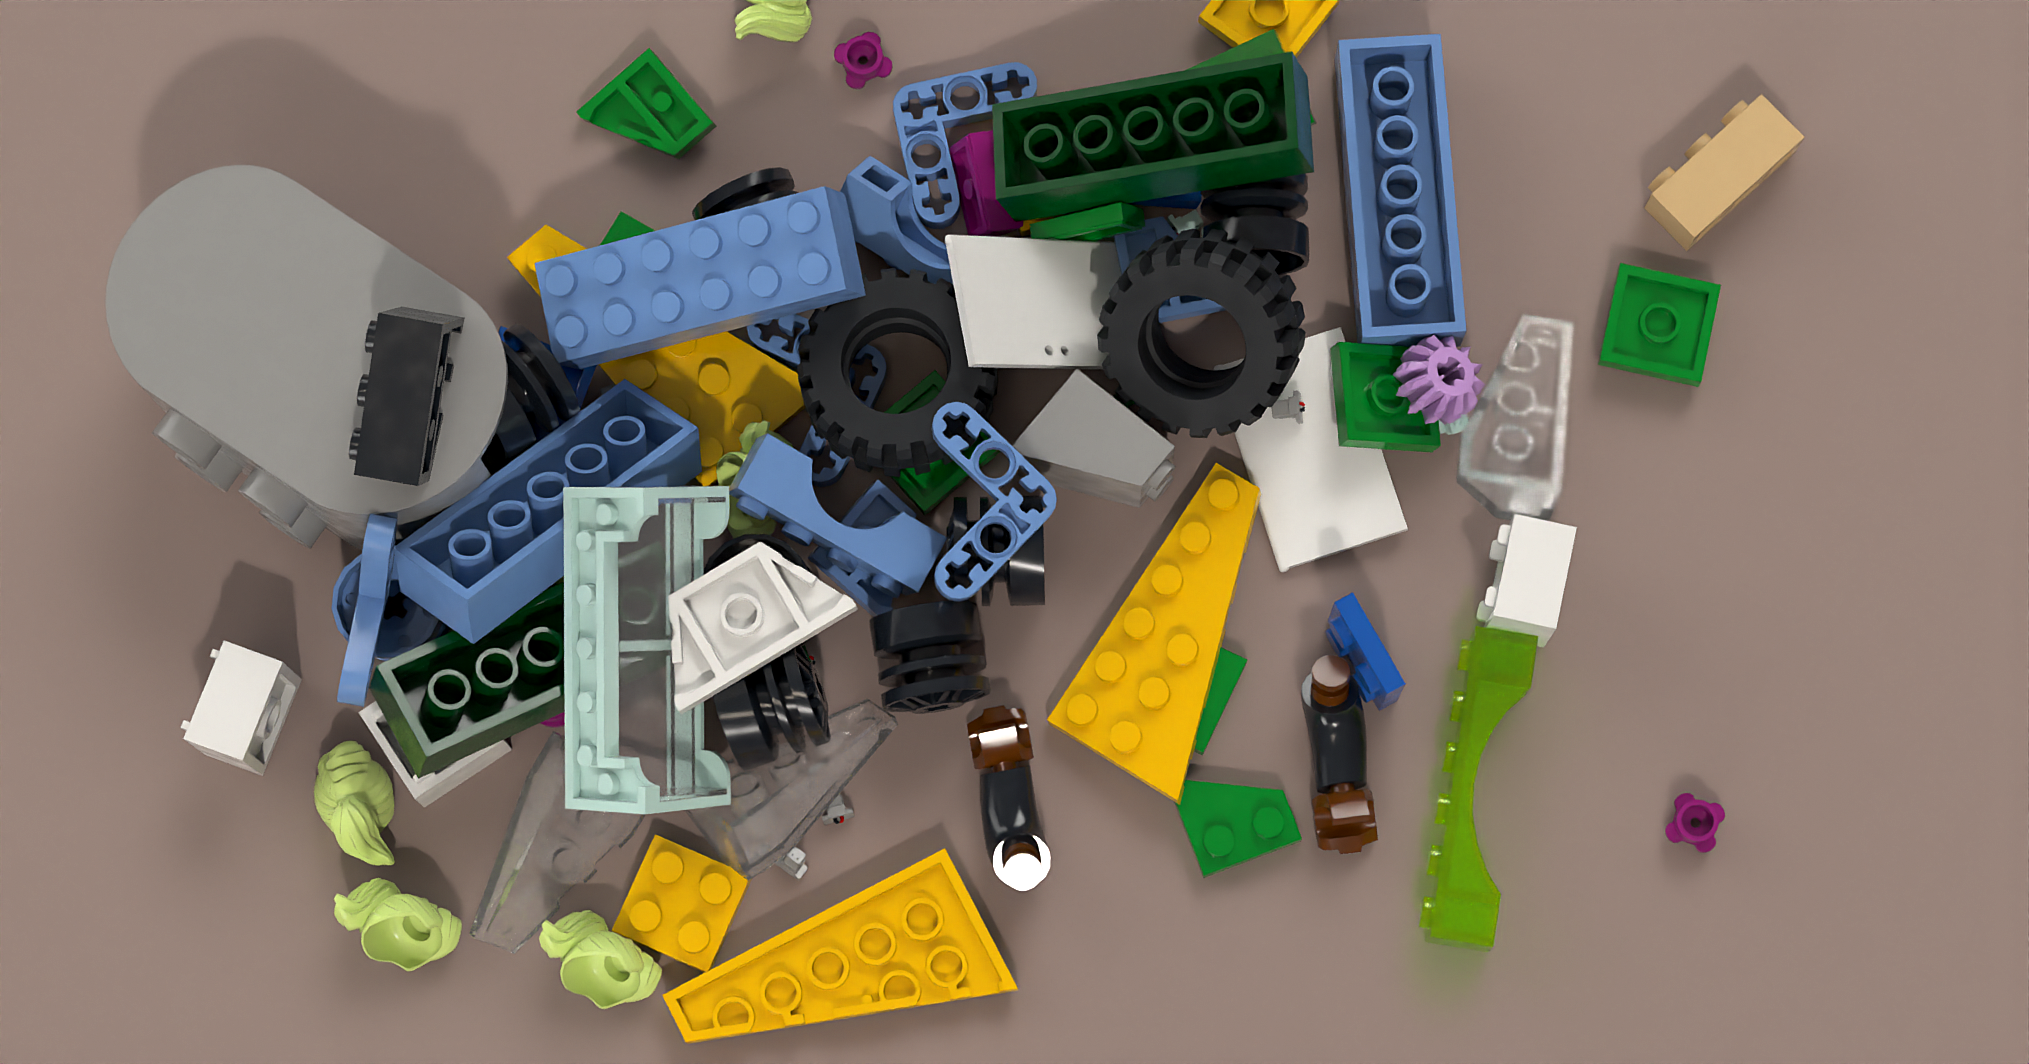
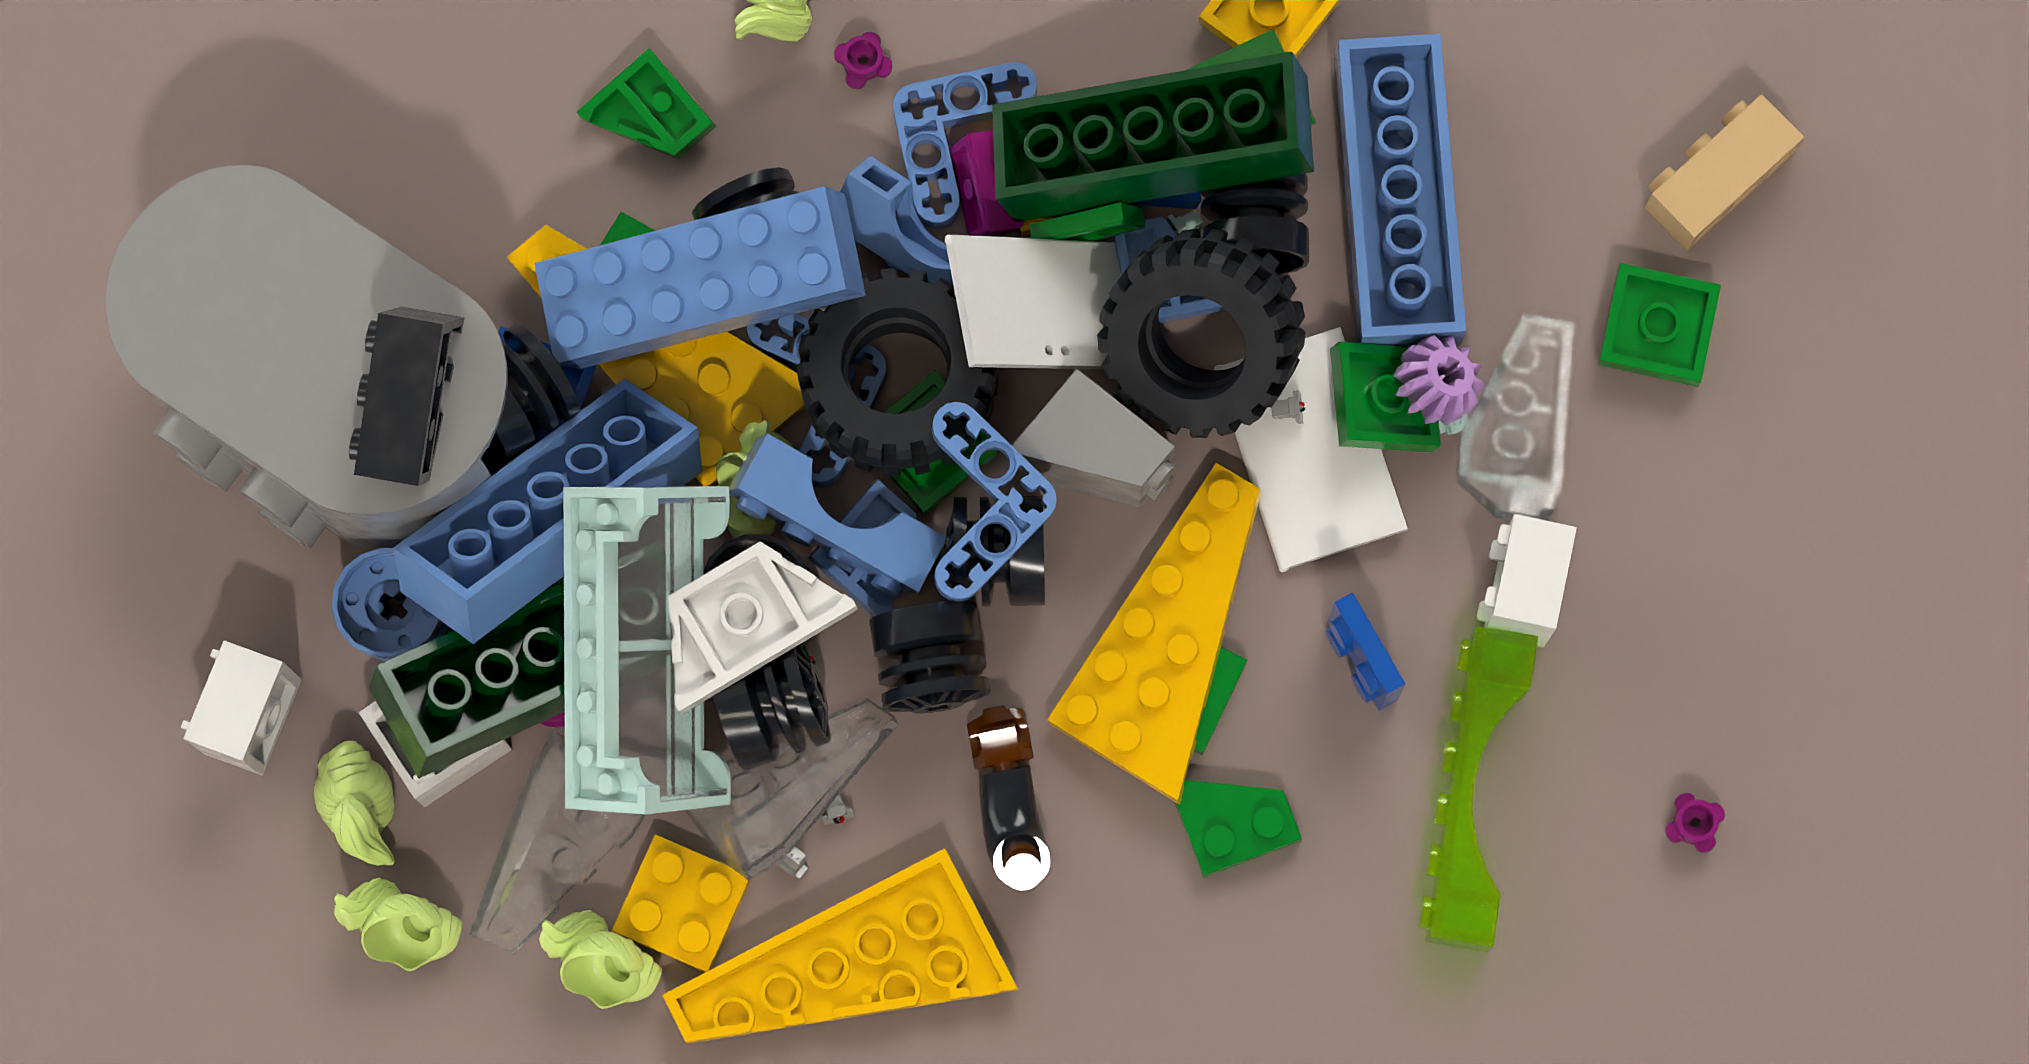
medium blue beam [337,513,397,707] -> none
piece [1301,655,1378,854] -> none

